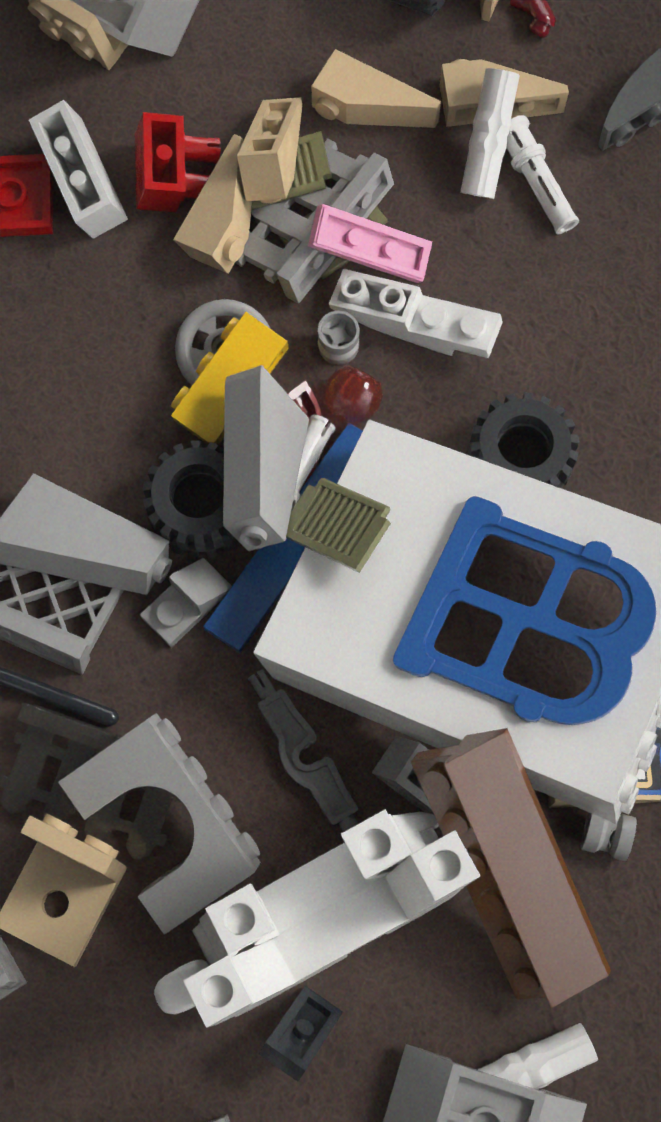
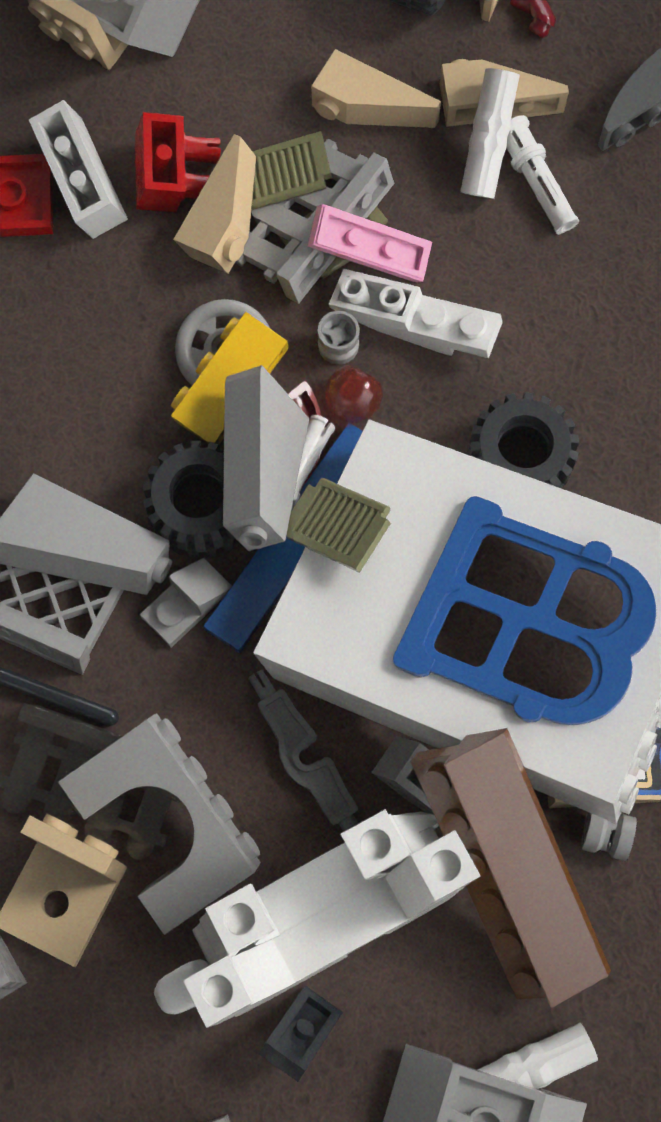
tan slope [237,98,302,203] -> none

